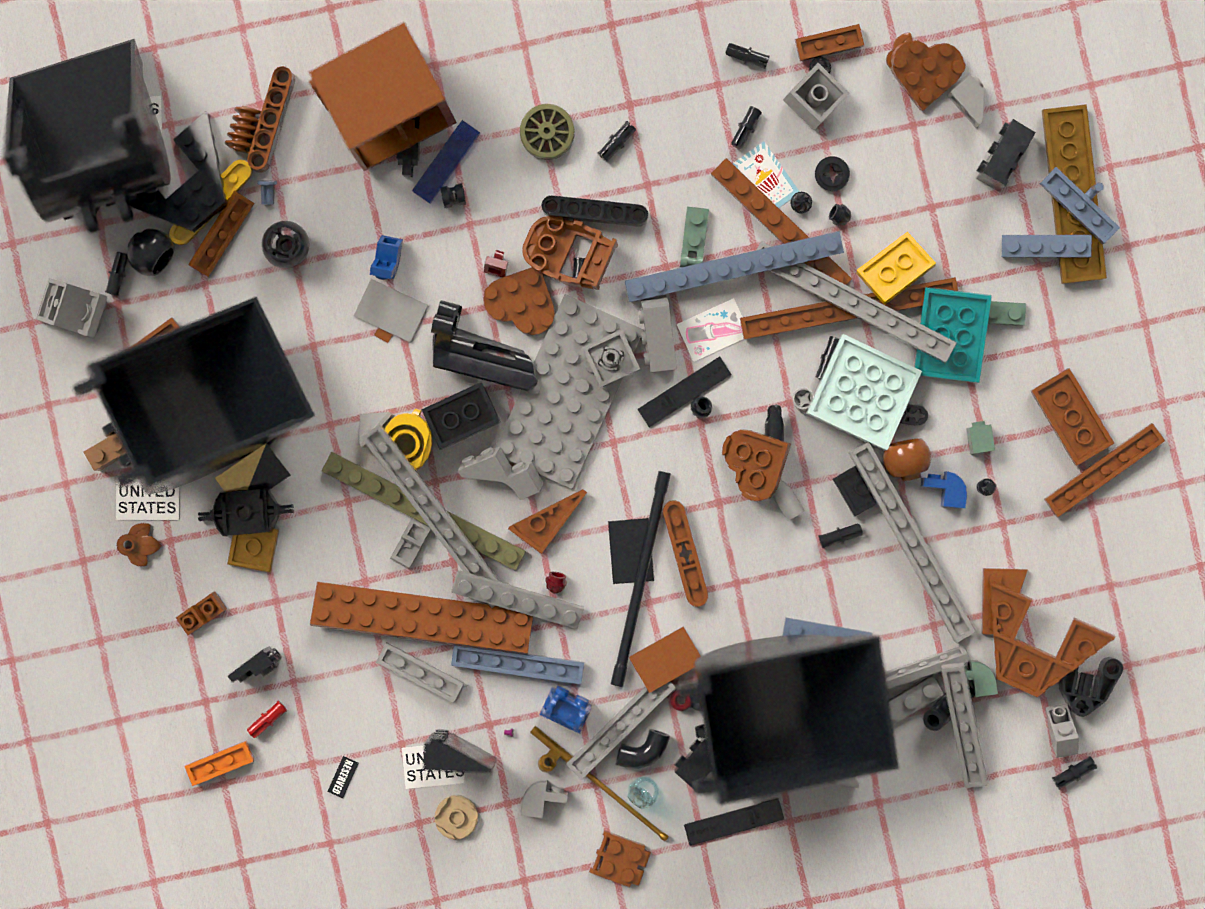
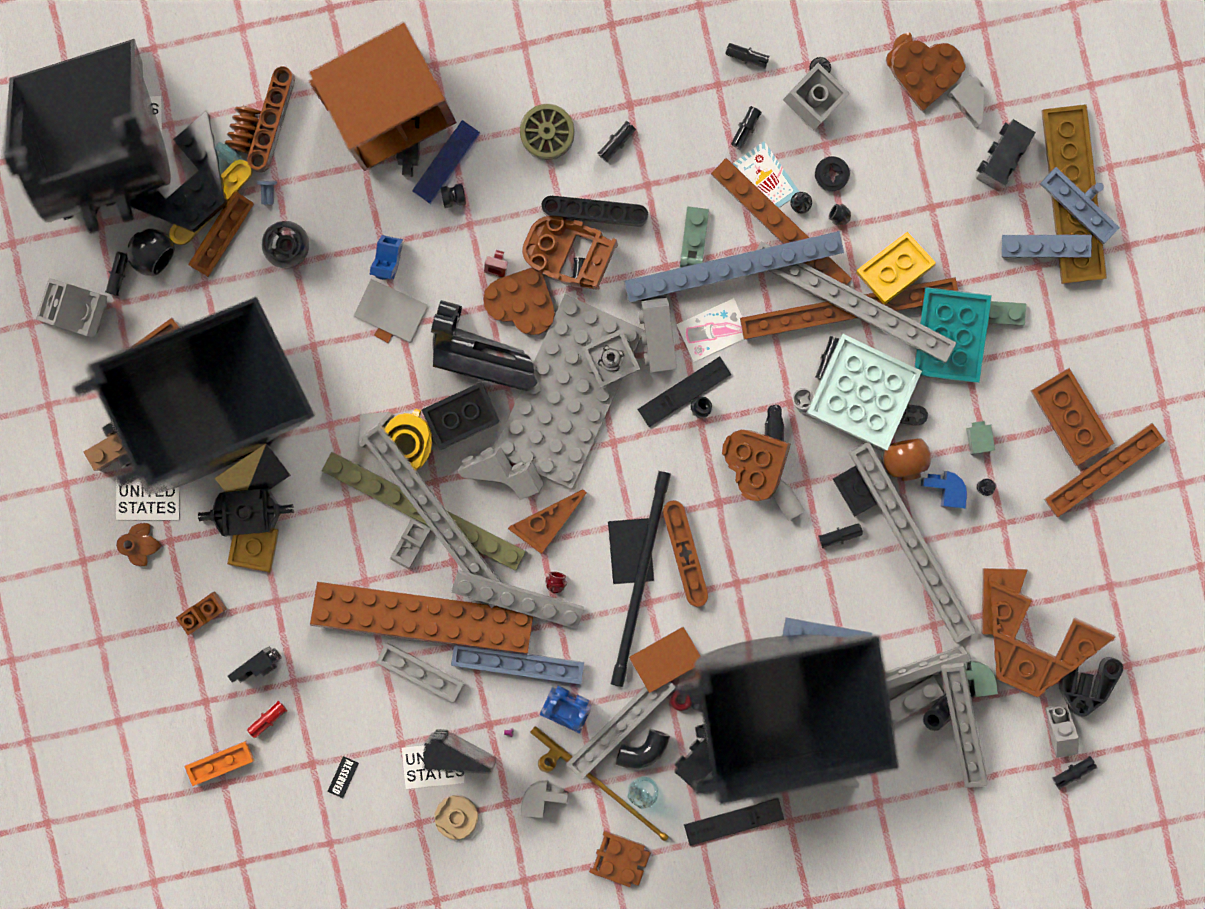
dark orange plate [795,24,864,62] -> none
none -> clear light blue plate [214,141,242,163]

